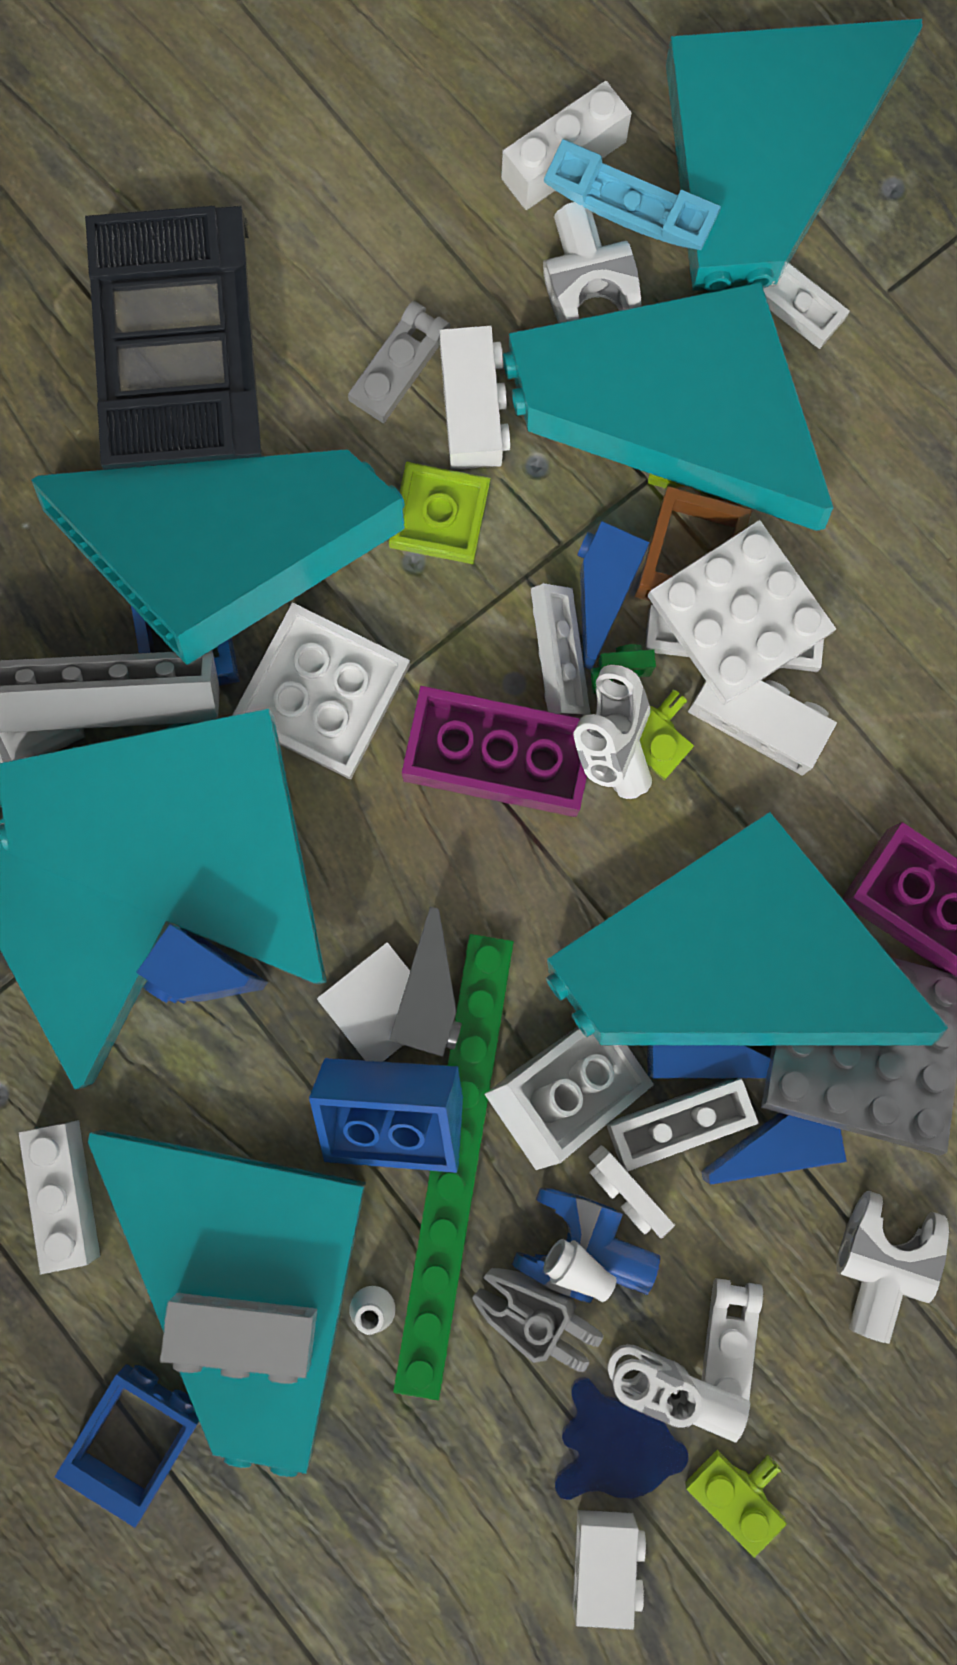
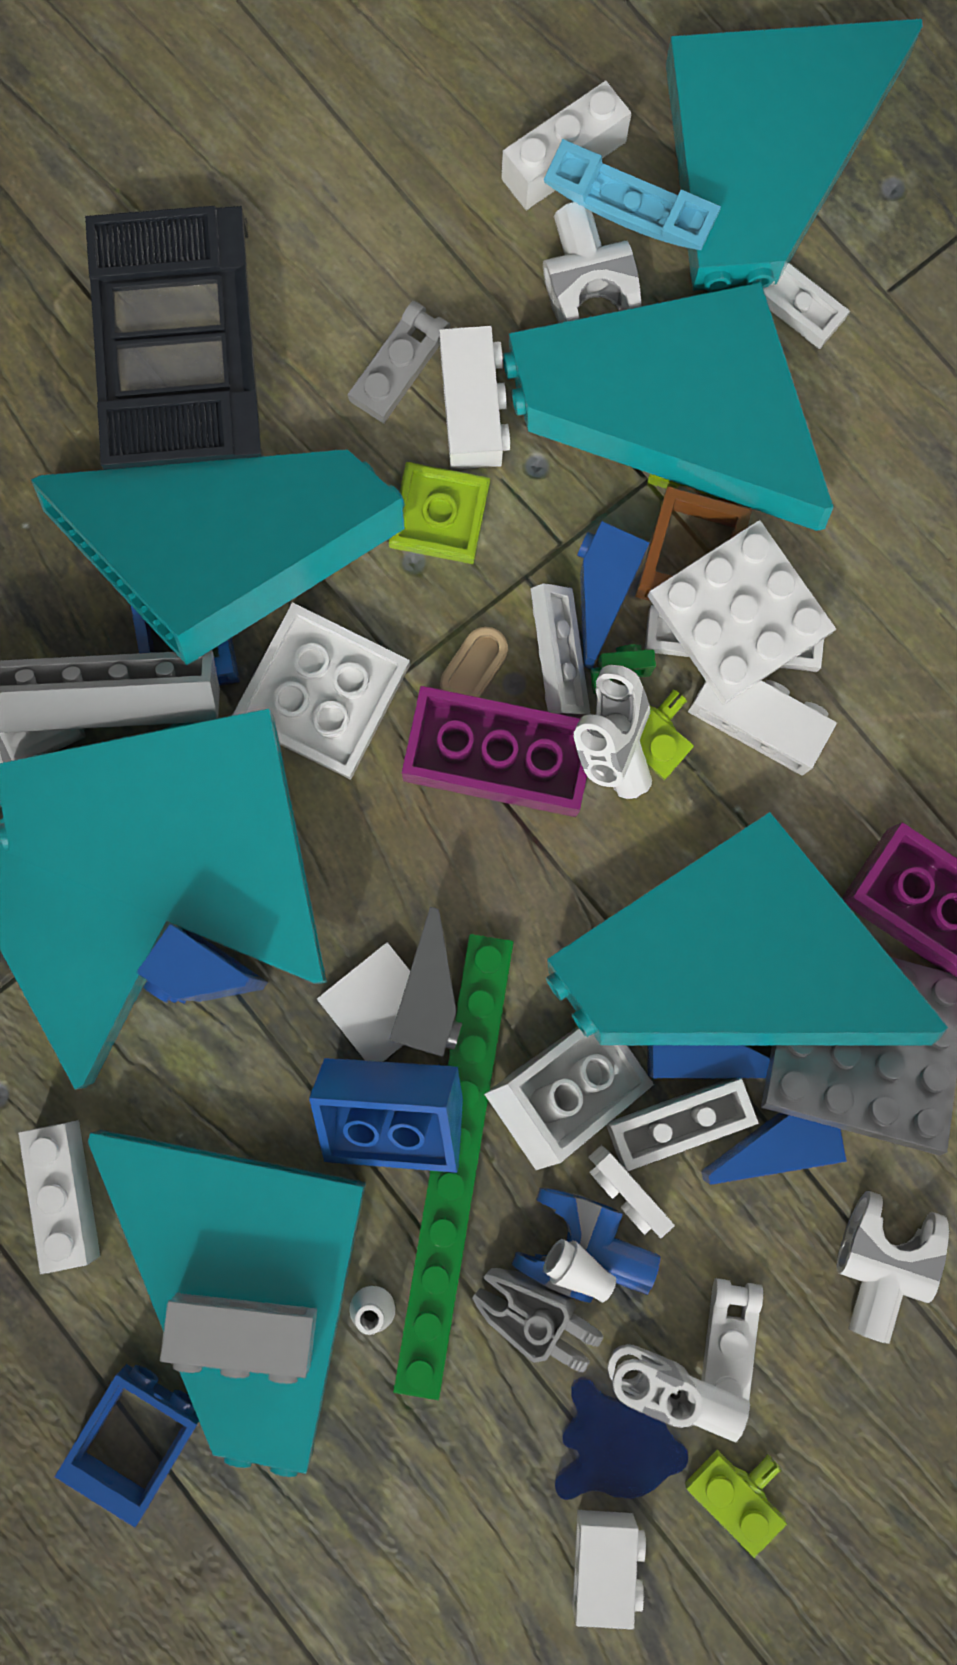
none -> tan tile [440,627,508,698]

